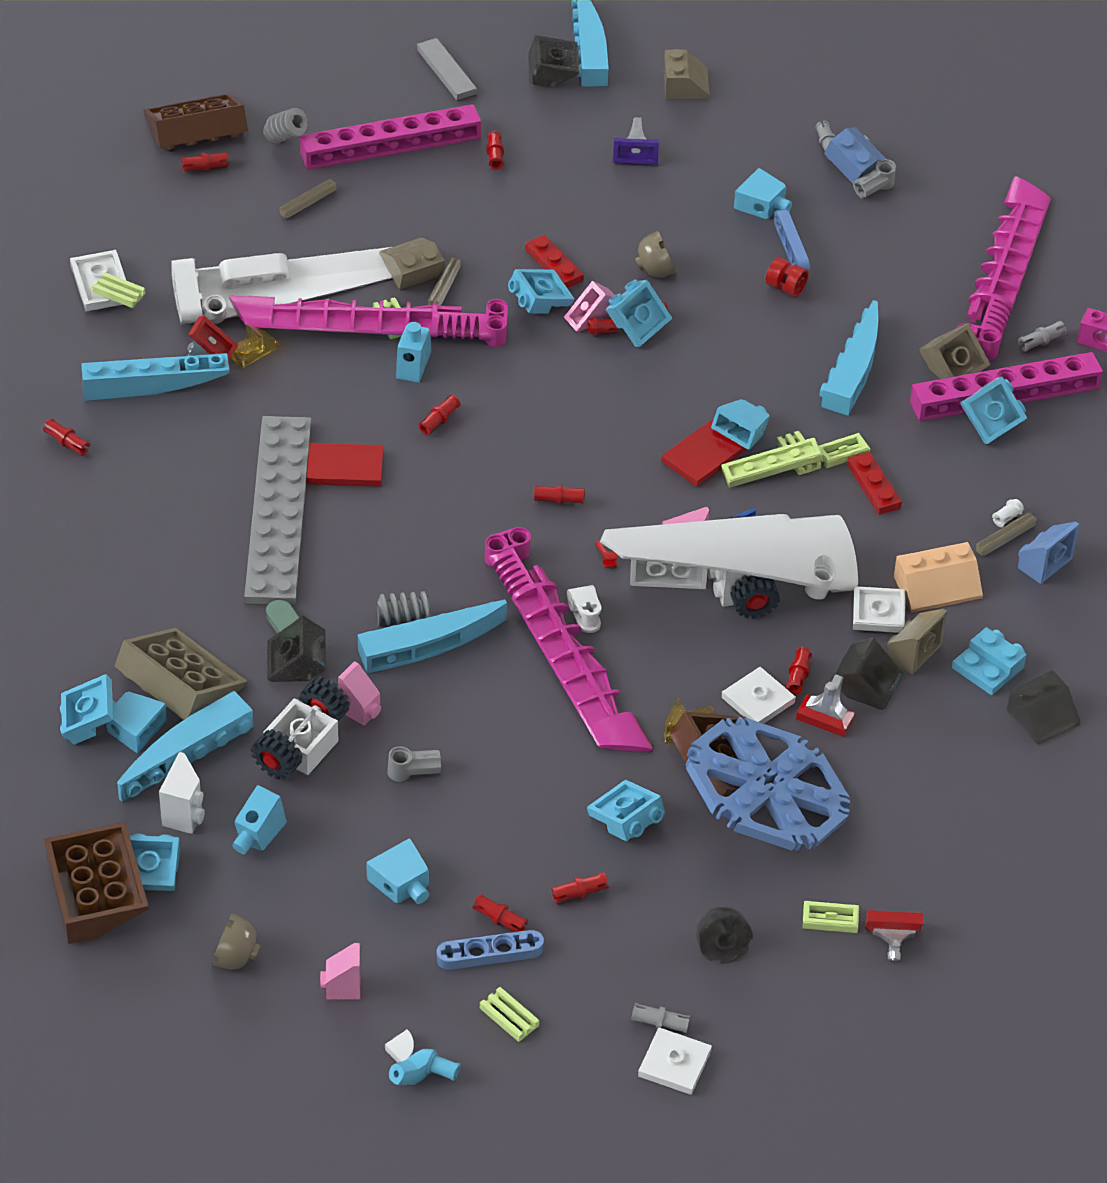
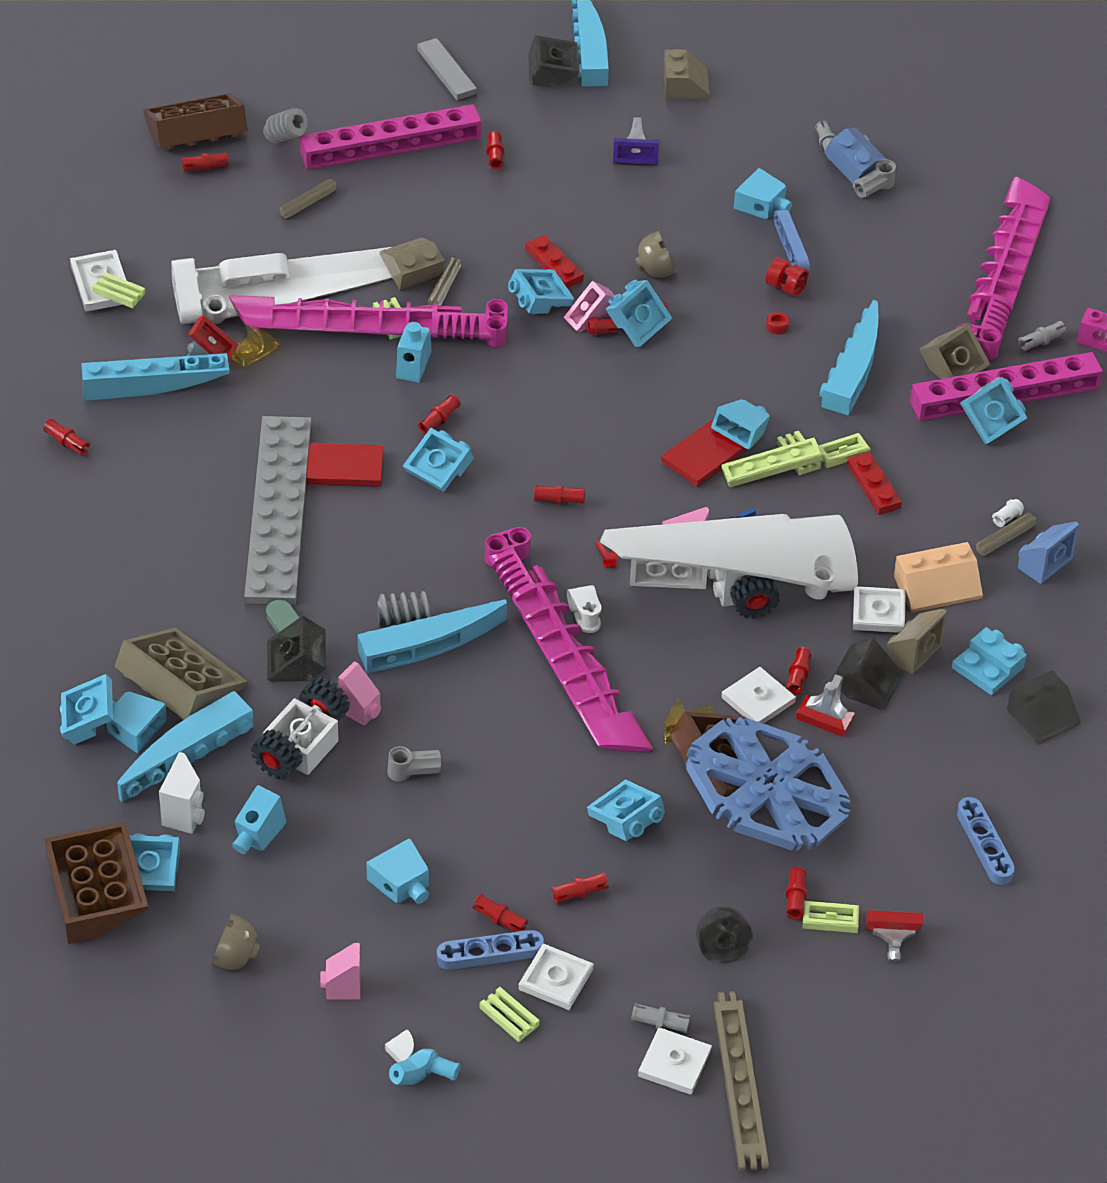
none -> medium azure plate [403,428,474,492]
none -> white plate [519,944,594,1010]
none -> dark tan hinge [713,991,769,1171]
none -> red tile [766,312,790,334]
none -> red pin [785,867,807,920]
none -> medium blue beam [957,797,1015,885]

